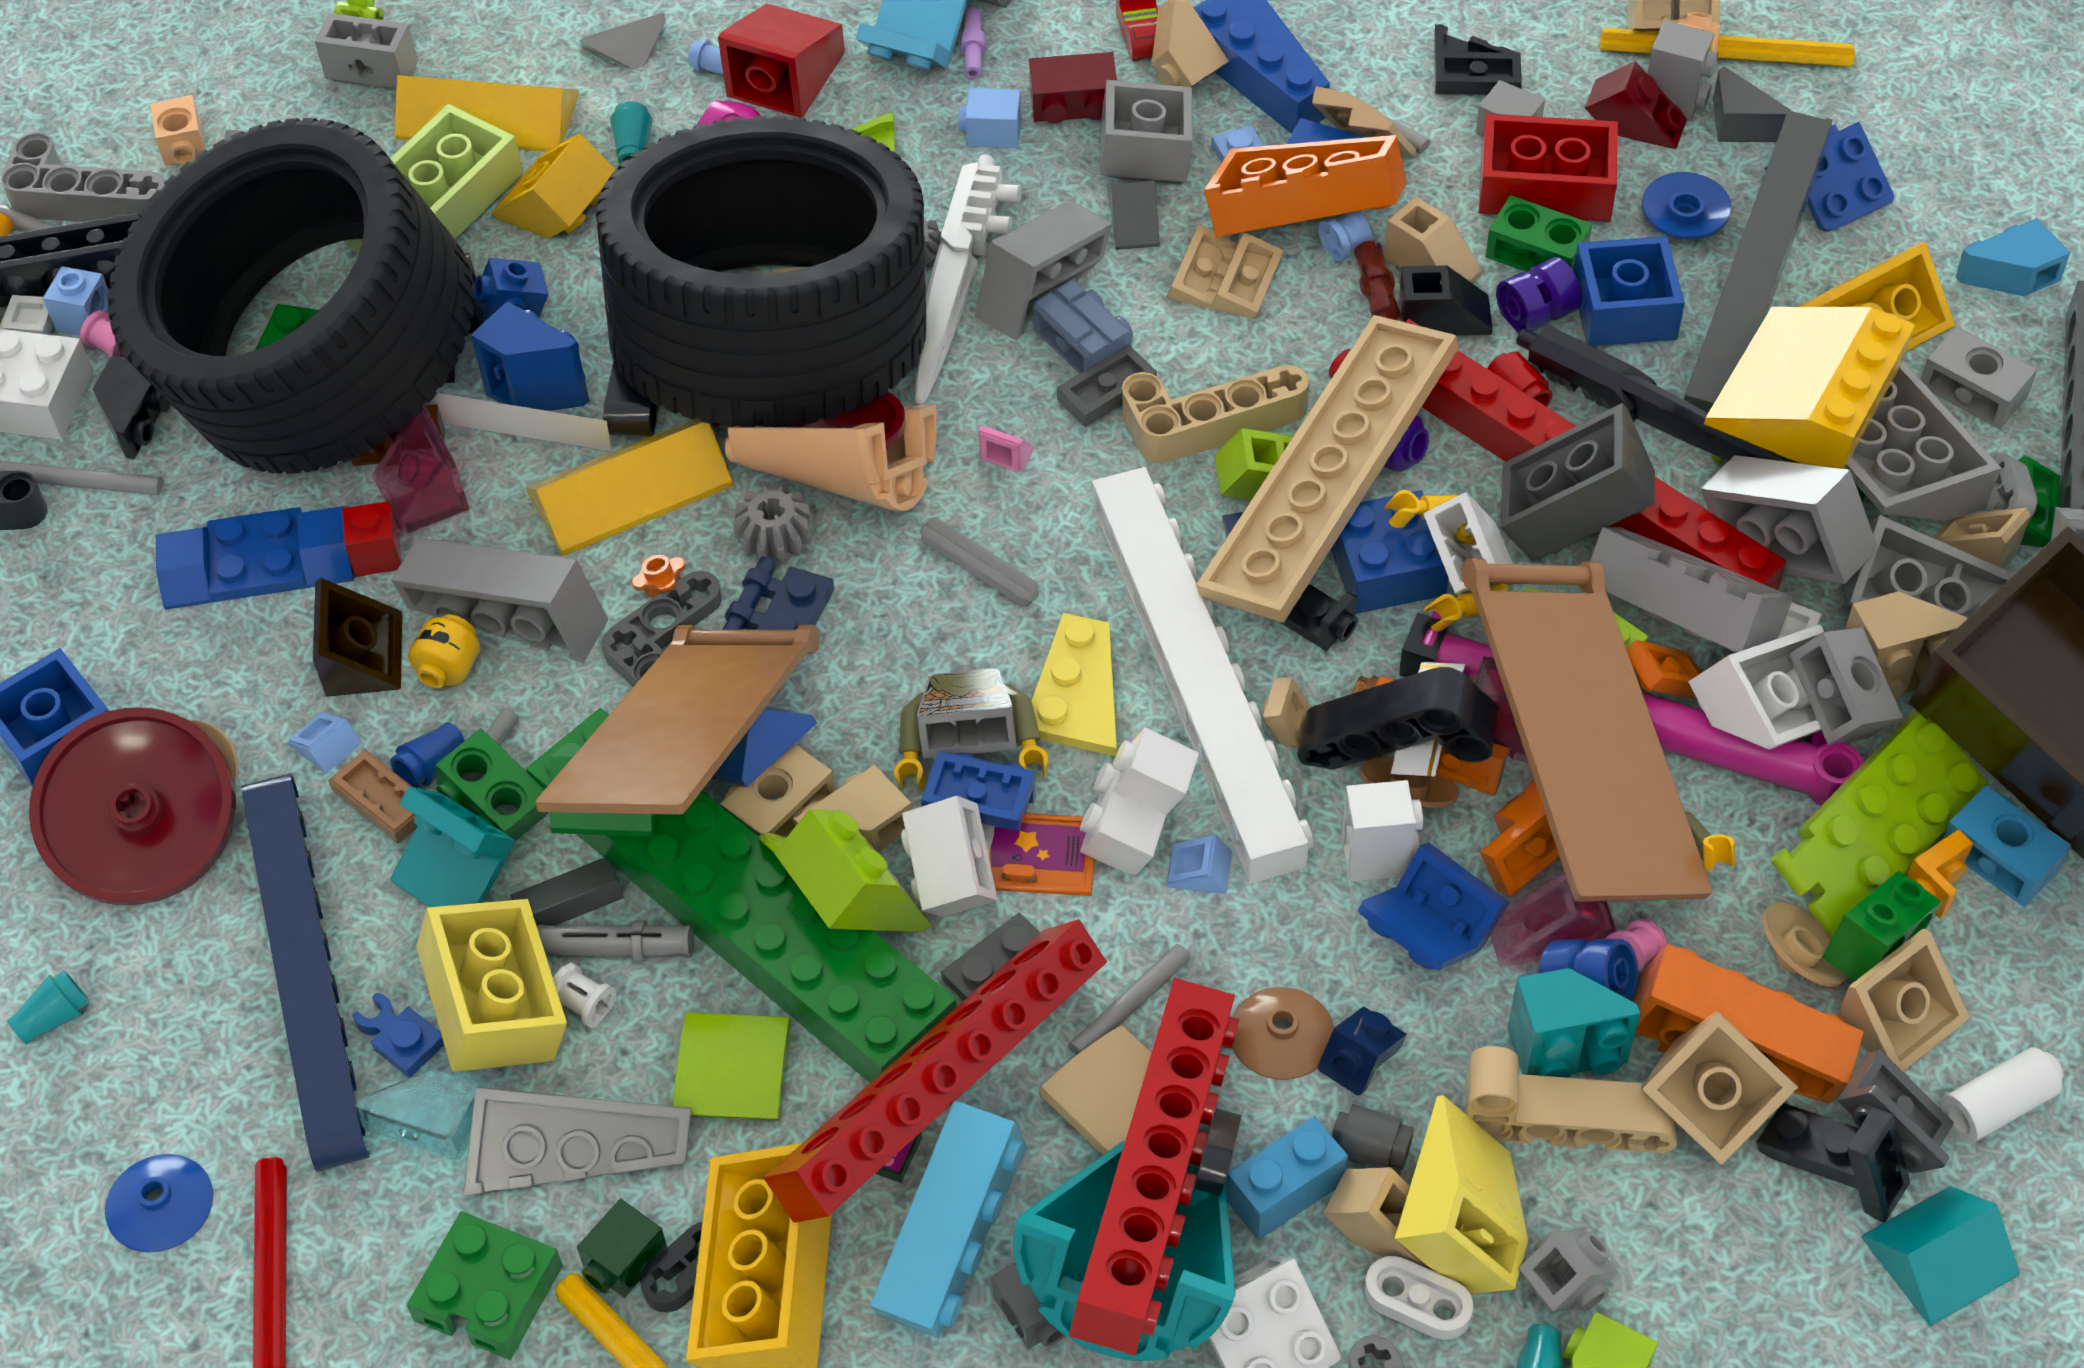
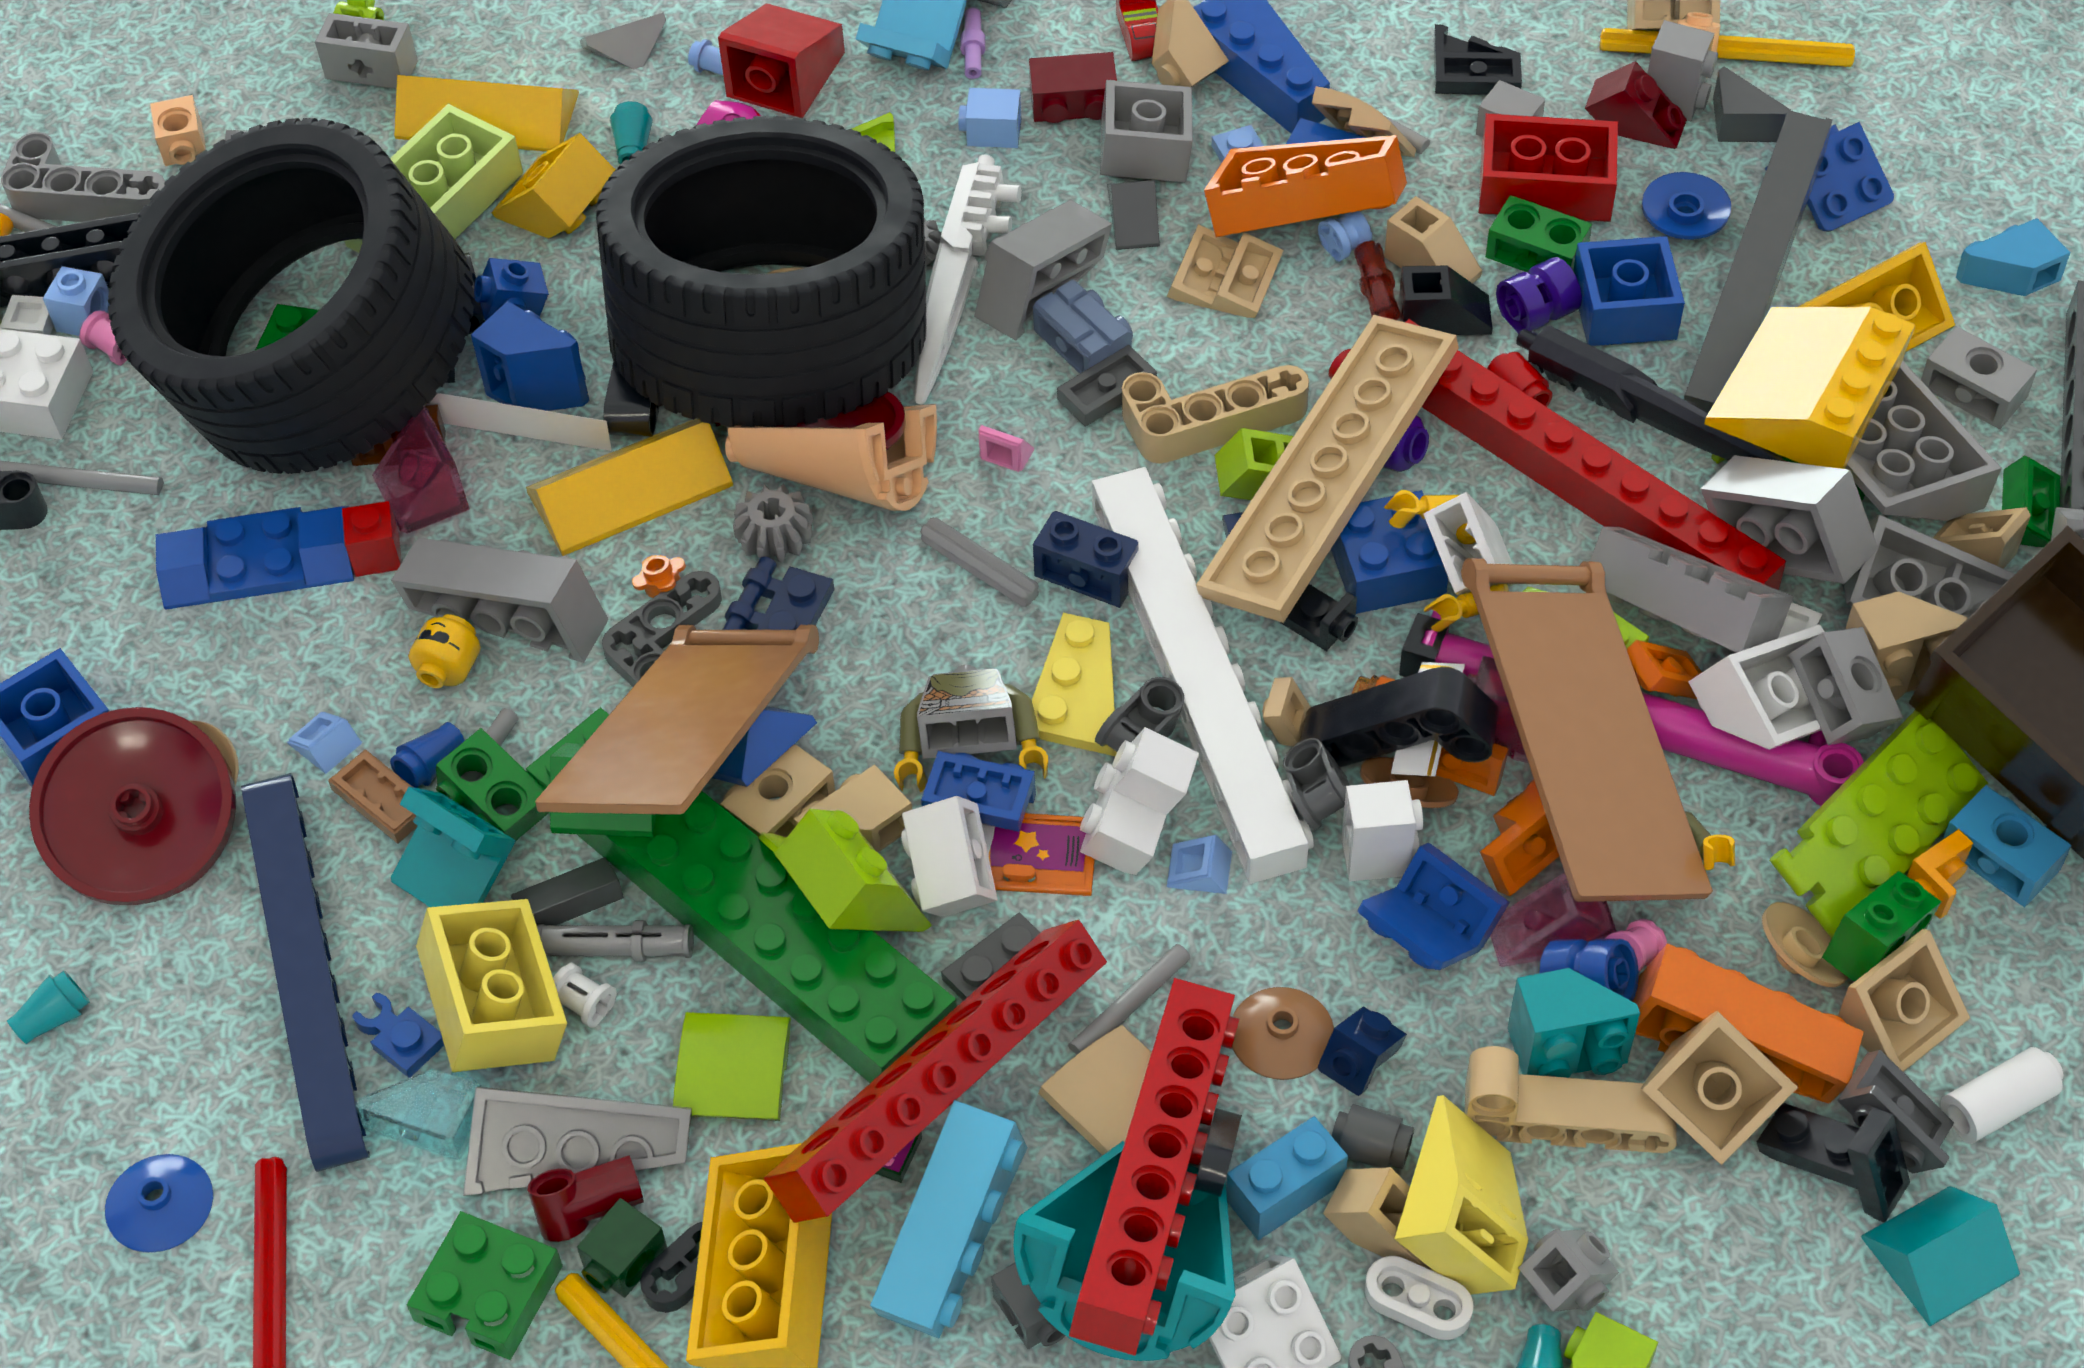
black slope [93,356,171,460] -> none
dark brown slope [313,577,402,697] -> none
dark grey slope [1500,403,1655,562] -> none
light grey beam [1986,453,2037,520] -> none
none -> dark red piece [527,1155,644,1242]
none -> dark blue bracket [1033,511,1139,608]
none -> dark grey piece [1095,677,1184,752]
none -> dark grey piece [1283,738,1350,831]

